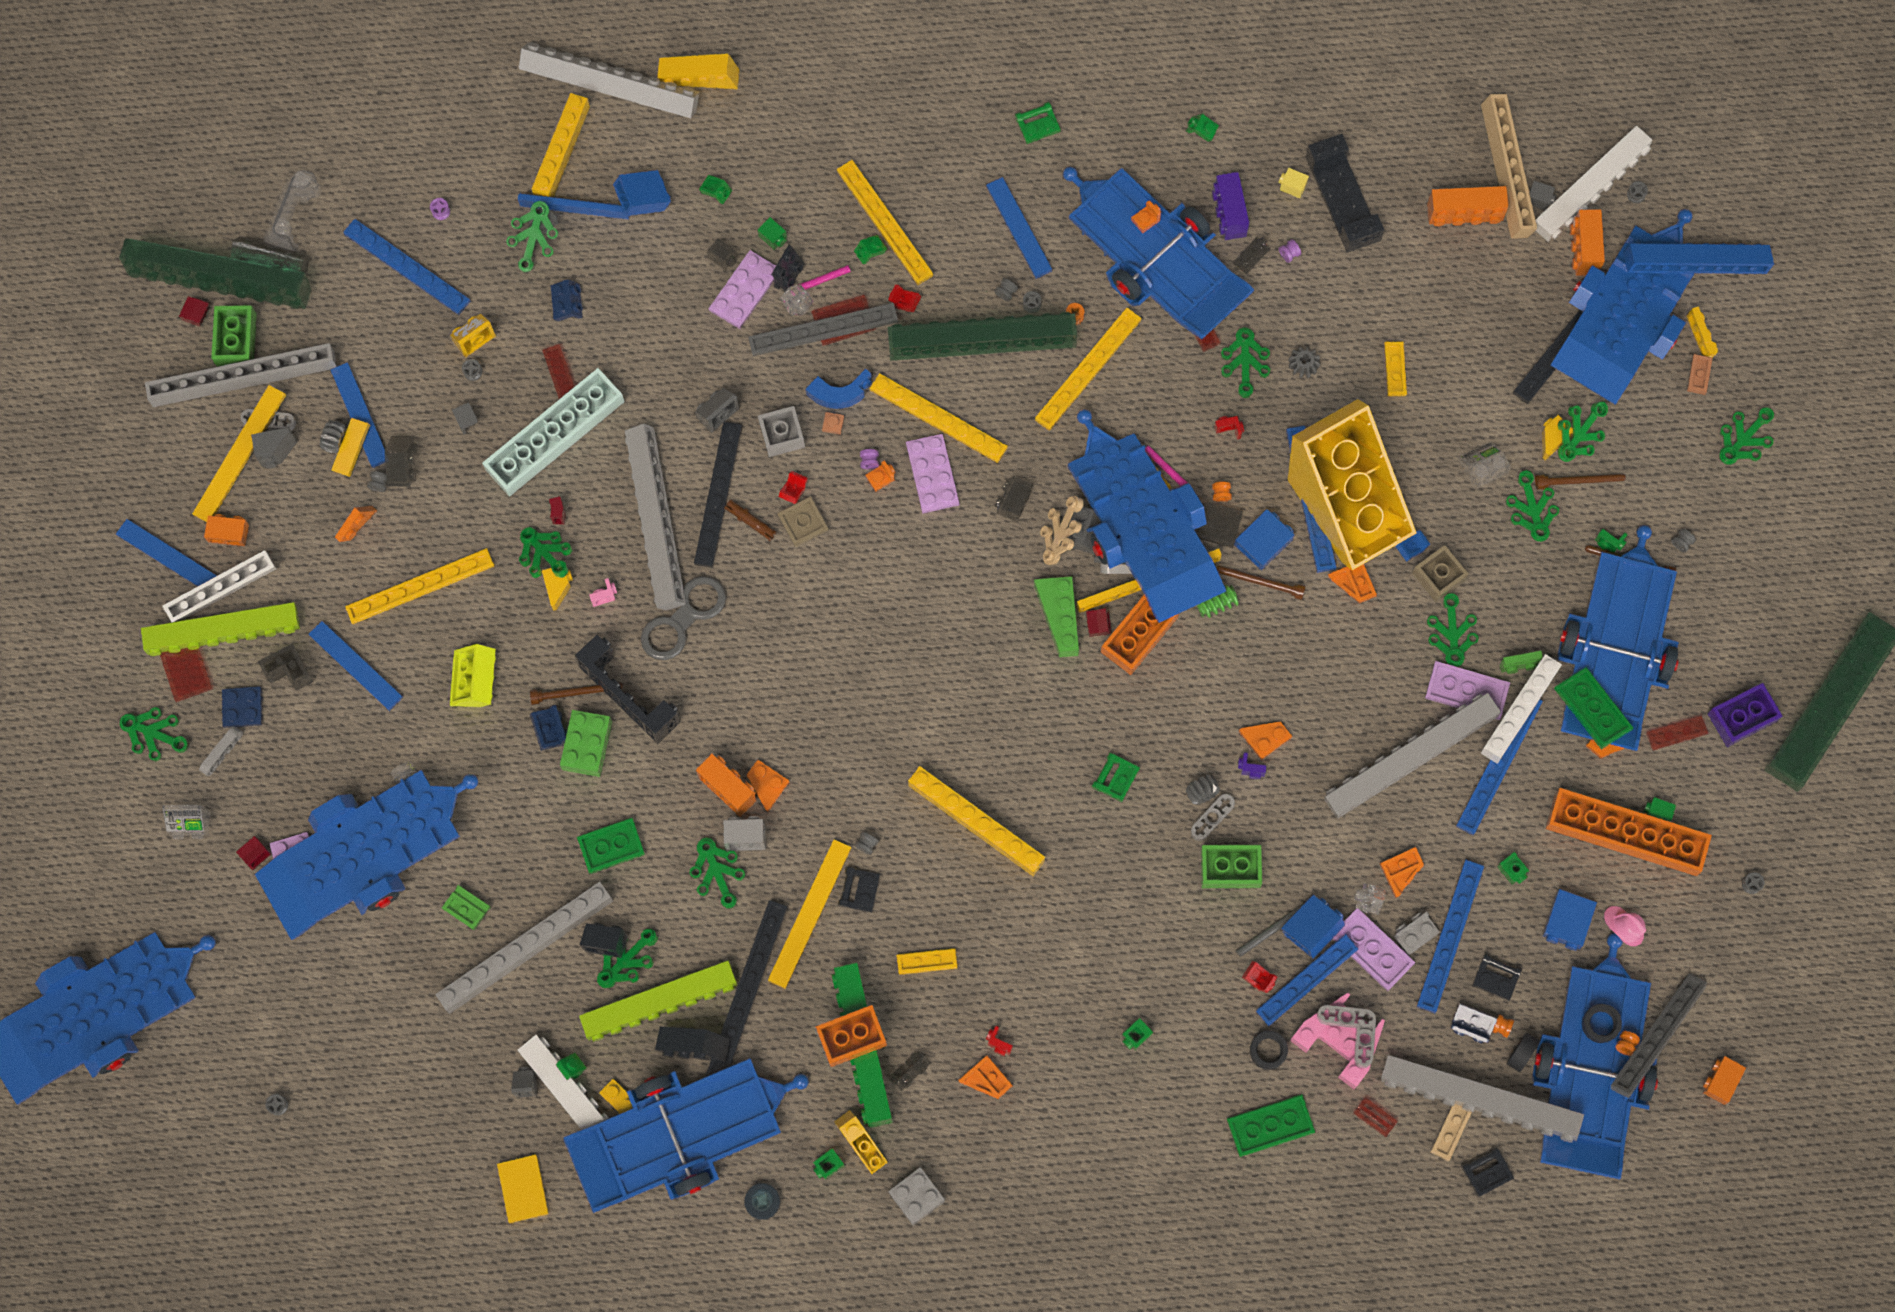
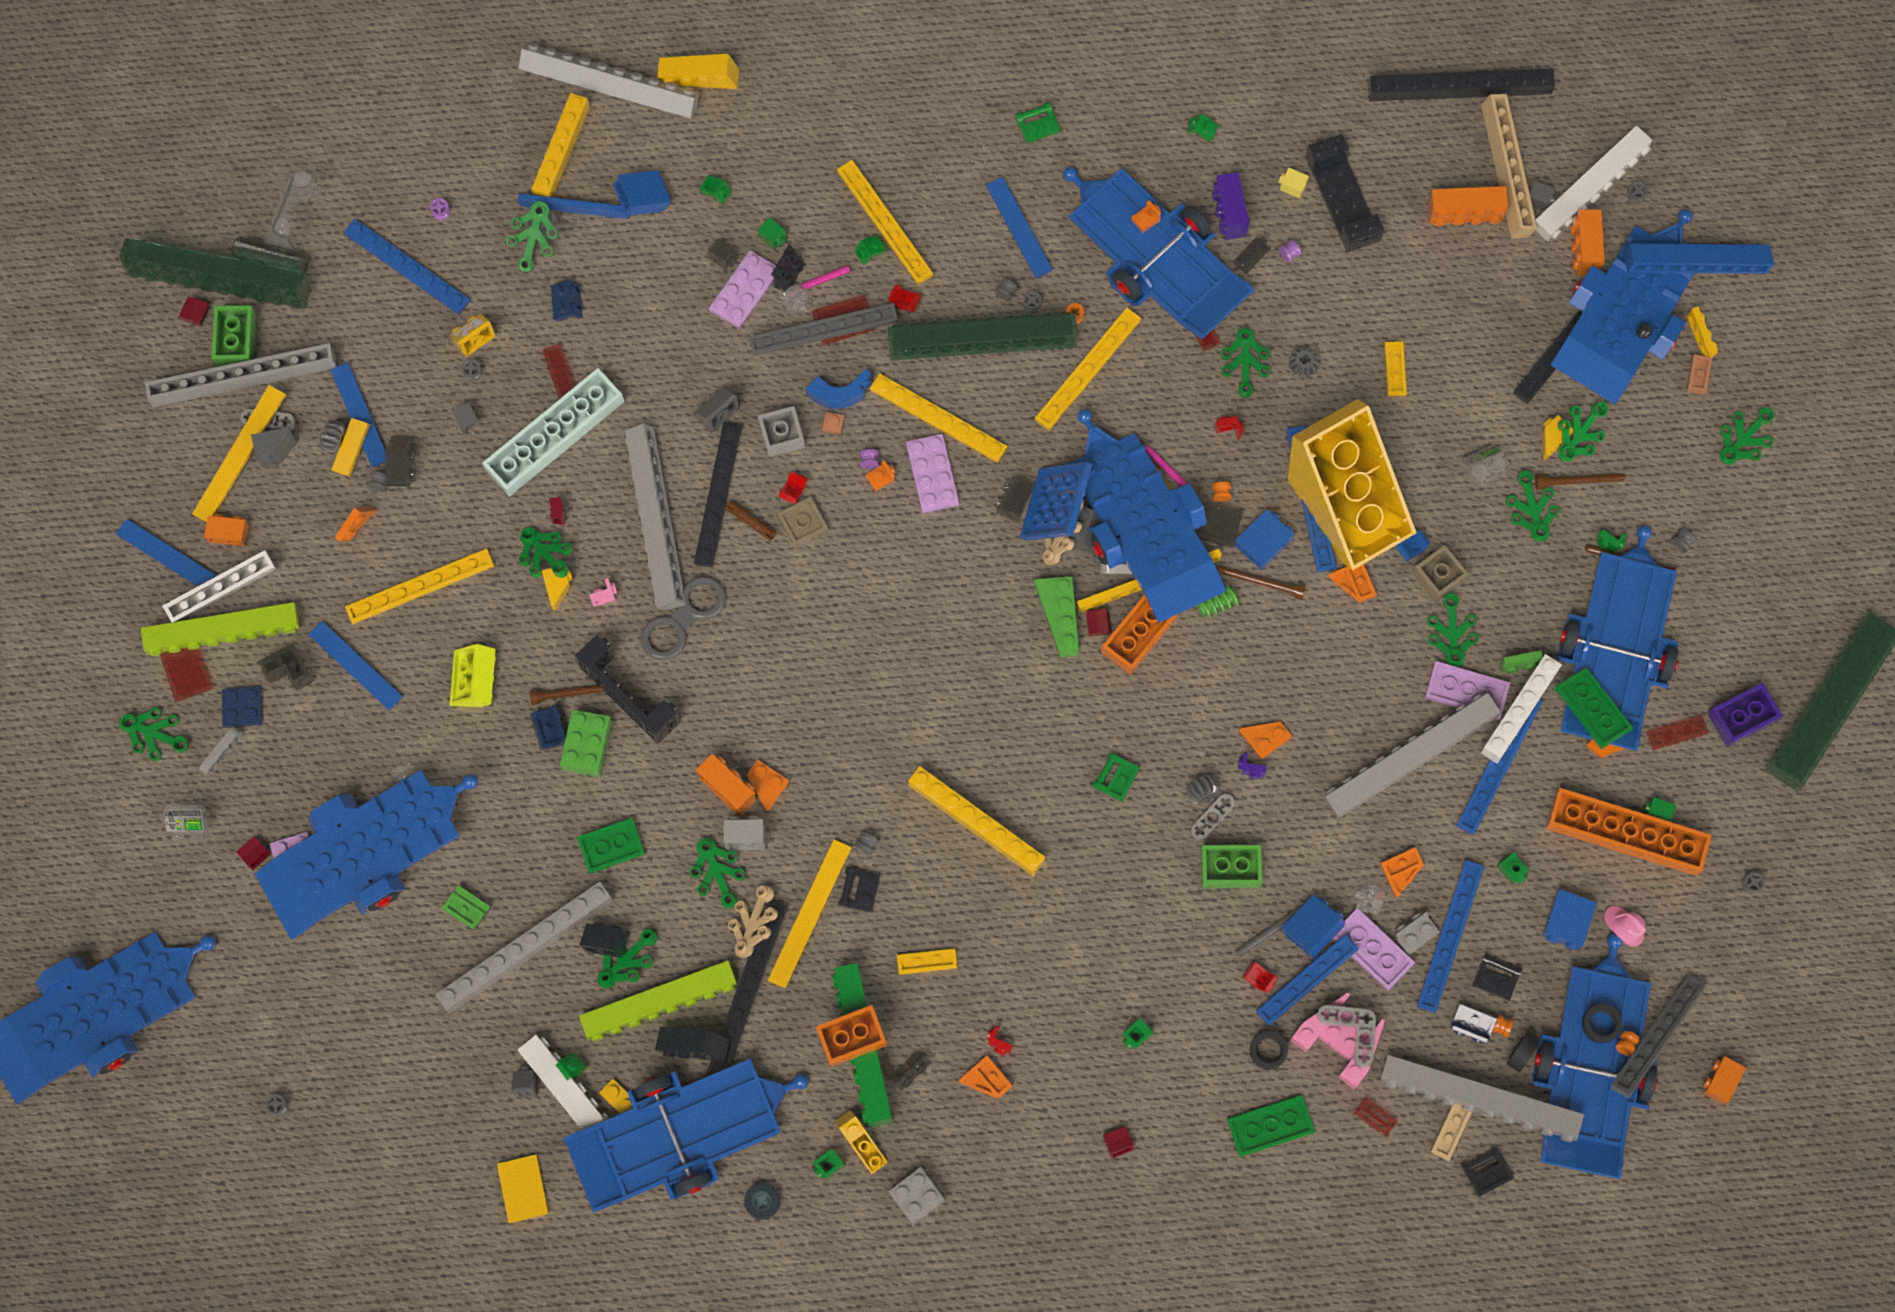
none -> tan plant [728,885,778,958]
none -> blue plate [1020,462,1092,541]
none -> dark red piece [1102,1126,1135,1159]
none -> black brick [1368,69,1555,102]
none -> black hinge [1636,323,1653,339]

